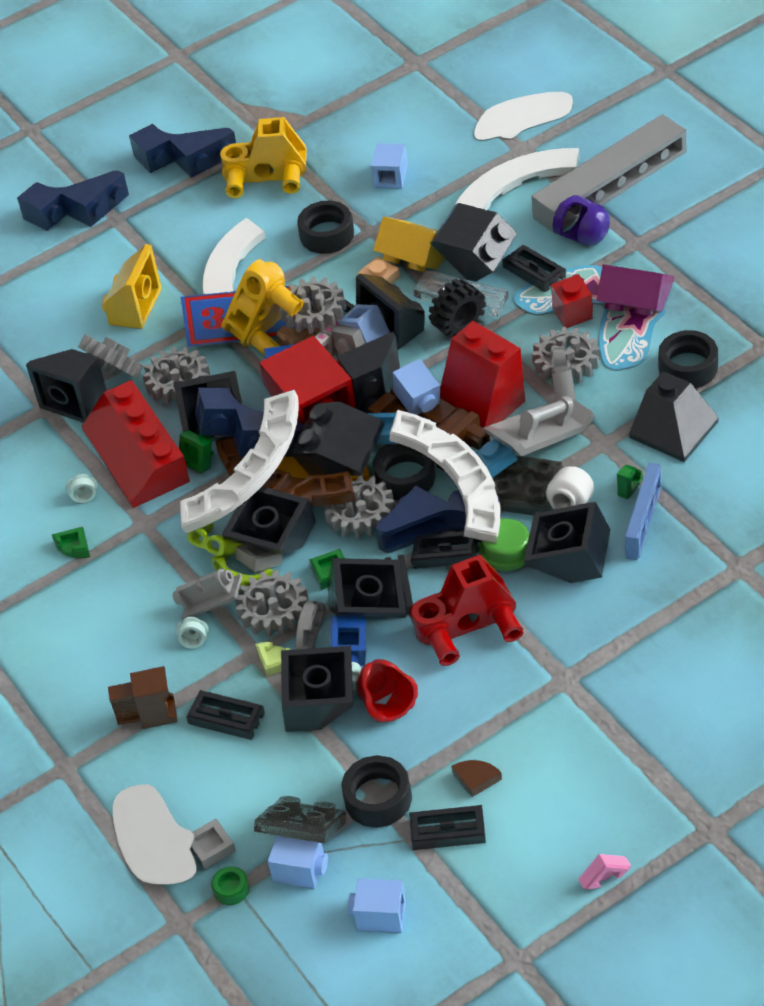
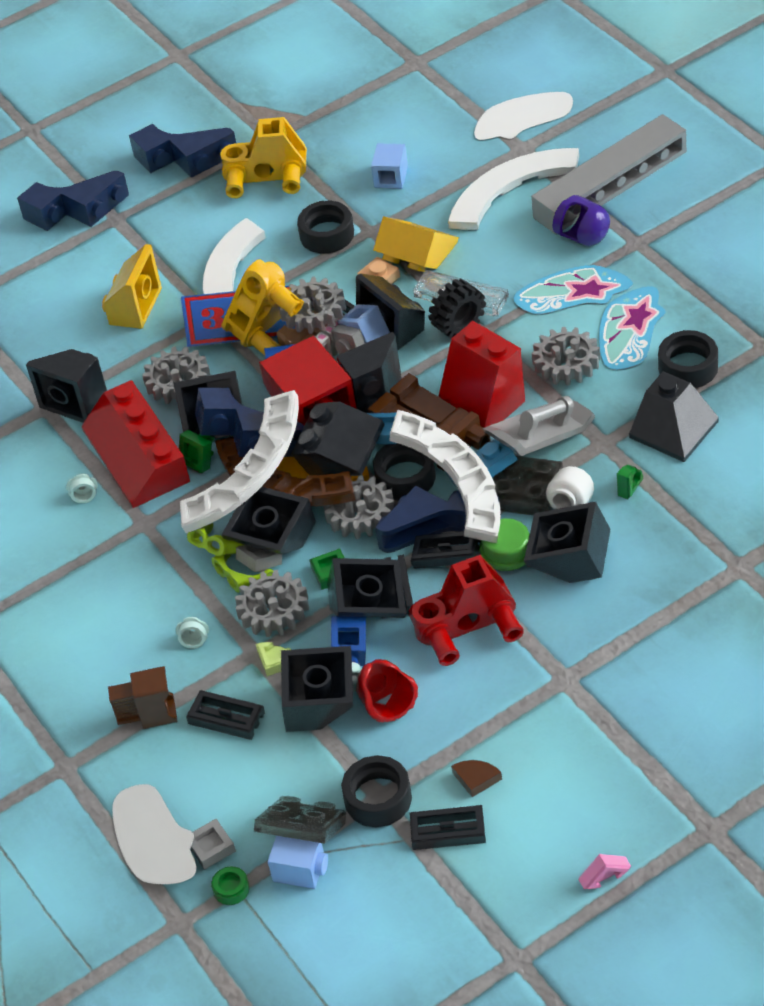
green tile [51,526,90,558] -> none
light grey gear [78,334,144,378] -> none
light grey hinge [172,569,242,620] -> none
light grey tile [296,600,326,649] -> none
light blue brick [348,878,406,933] -> none
light blue brick [393,359,440,415] -> none
black slope [430,203,517,284] -> none
black tile [502,245,566,292] -> none
red brick [551,274,593,329] -> none
light grey bar [551,346,576,402] -> none
magenta slope [596,264,675,316] -> none
medium blue tile [625,463,662,560] -> none

